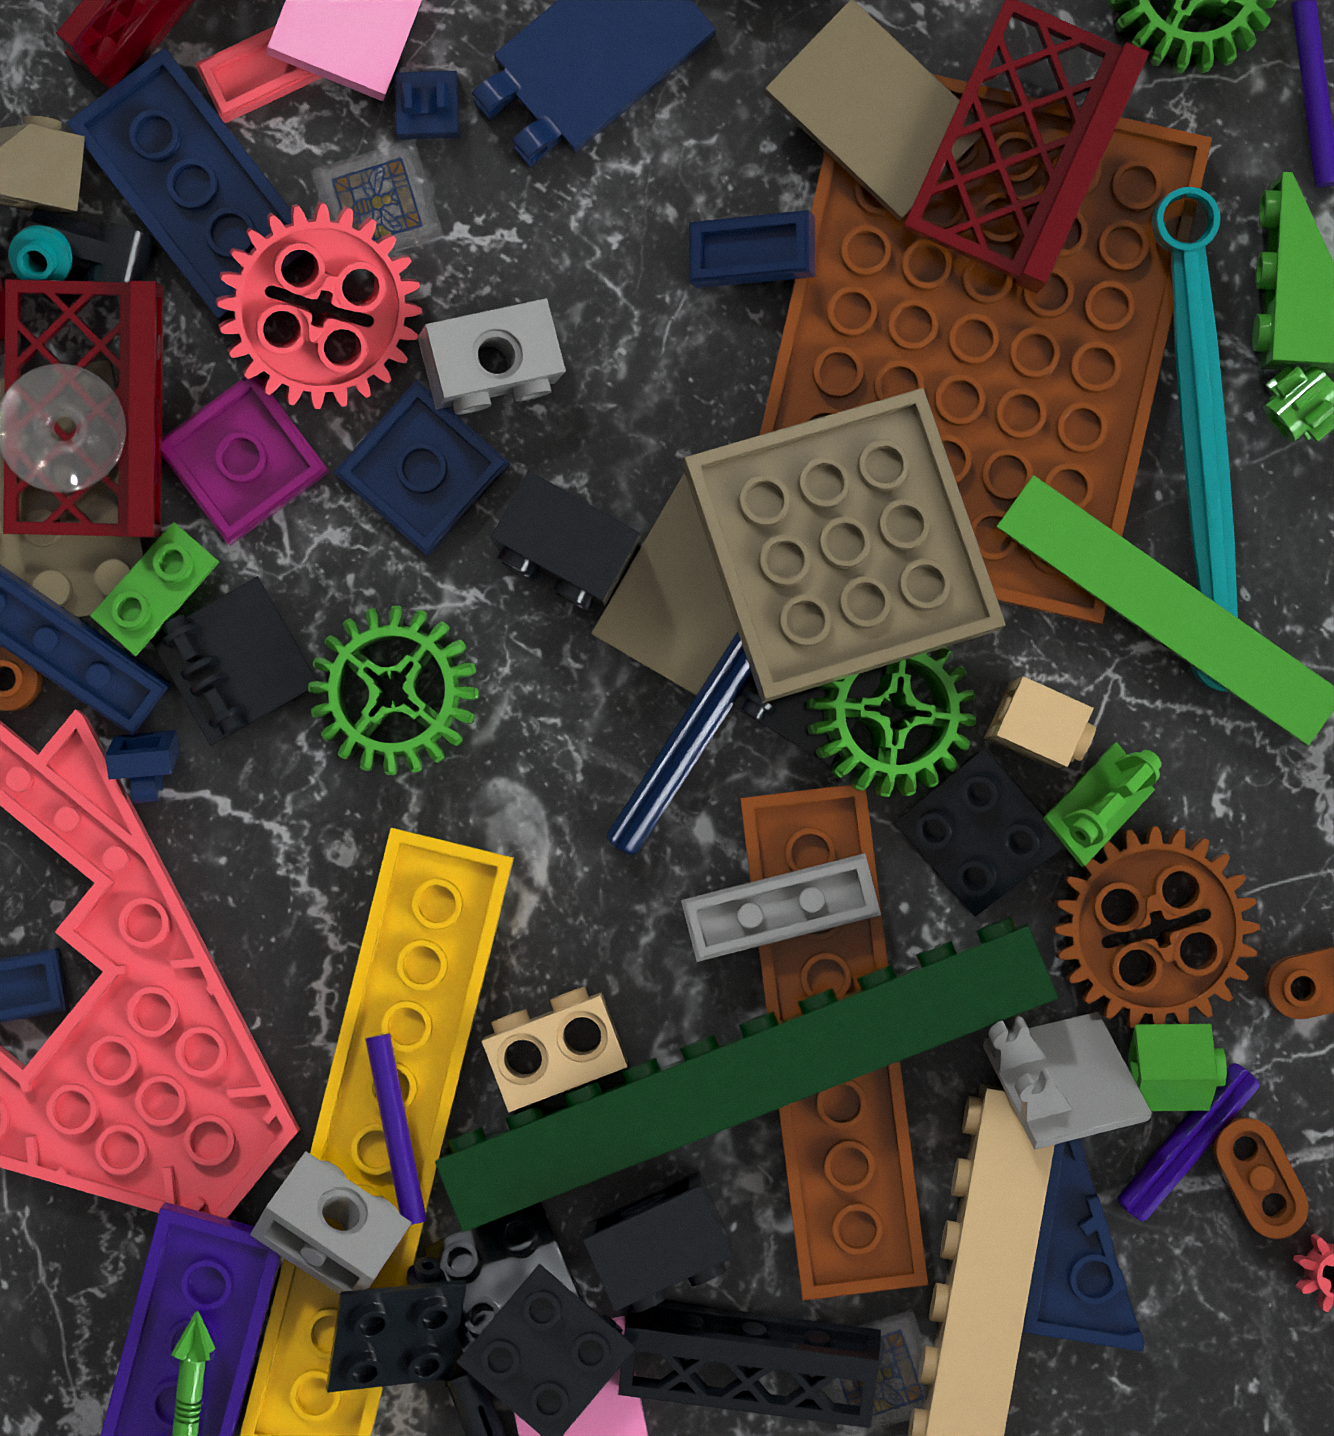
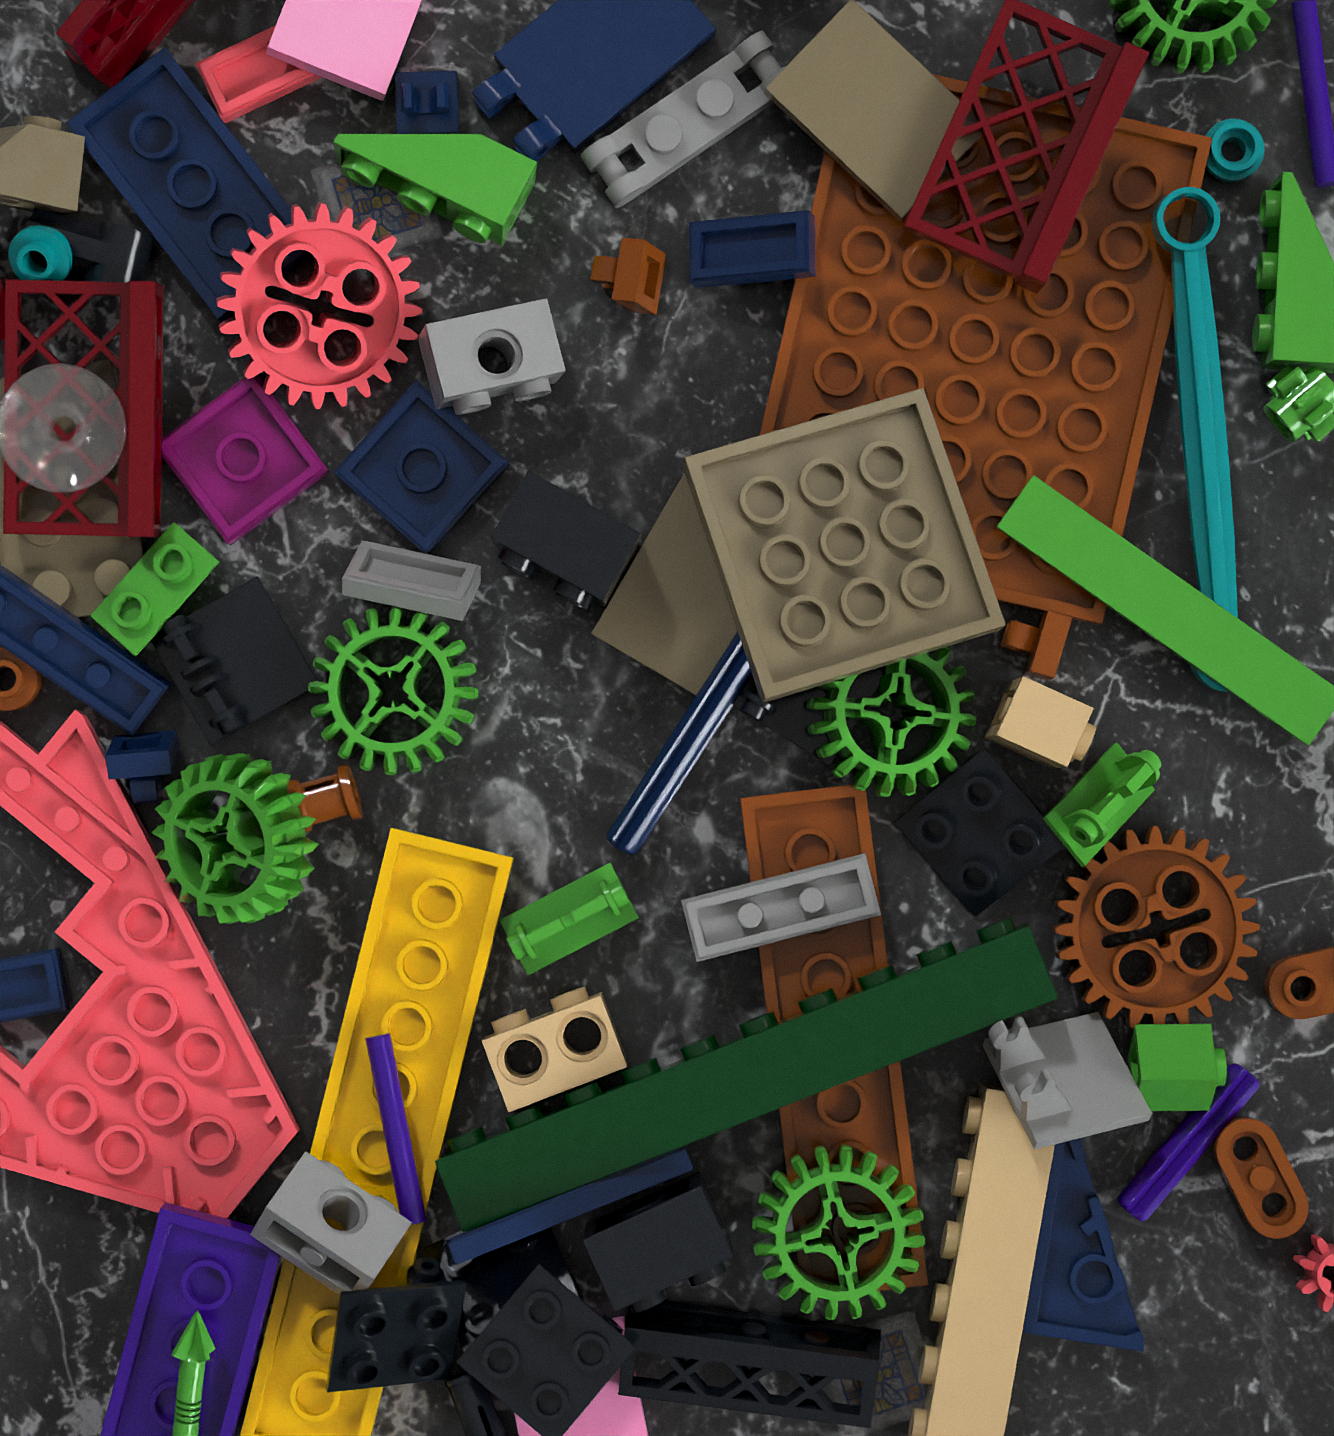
none -> bright green gear [151,753,319,924]
none -> dark orange bush [287,764,363,833]
none -> bright green slope [334,134,537,246]
none -> light grey tile [342,541,481,621]
none -> dark blue tile [443,1147,694,1265]
none -> bright green hinge [499,863,639,975]
none -> light grey plate [580,30,786,208]
none -> dark orange tile [590,237,667,315]
none -> bright green gear [752,1144,925,1320]
none -> dark orange tile [1000,610,1073,681]
none -> teal plate [1205,119,1265,182]

